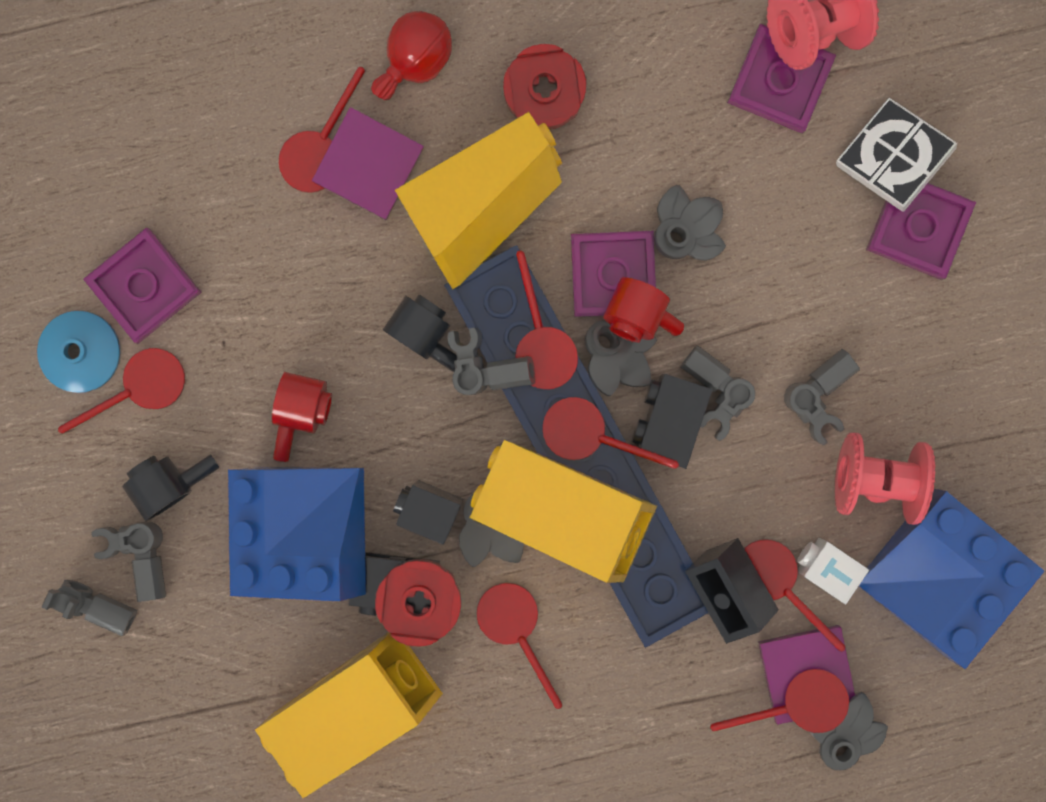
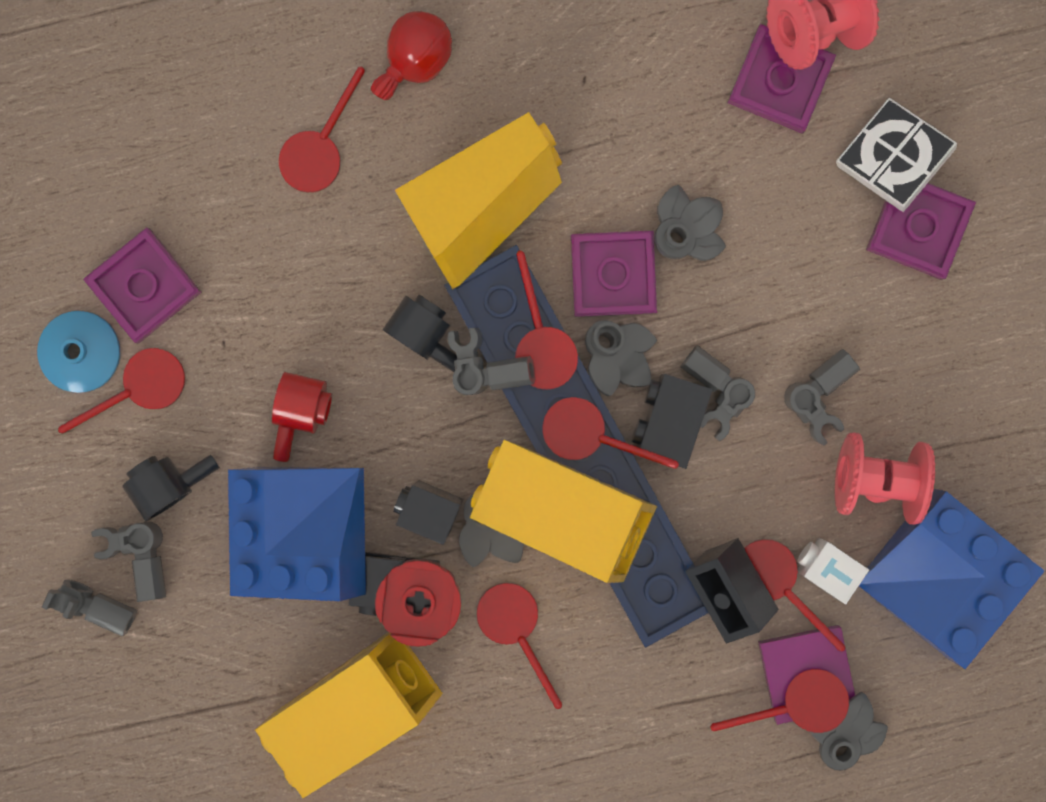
magenta tile [312,107,424,220] -> none
red plate [503,44,586,130] -> none
red piece [603,277,684,343] -> none

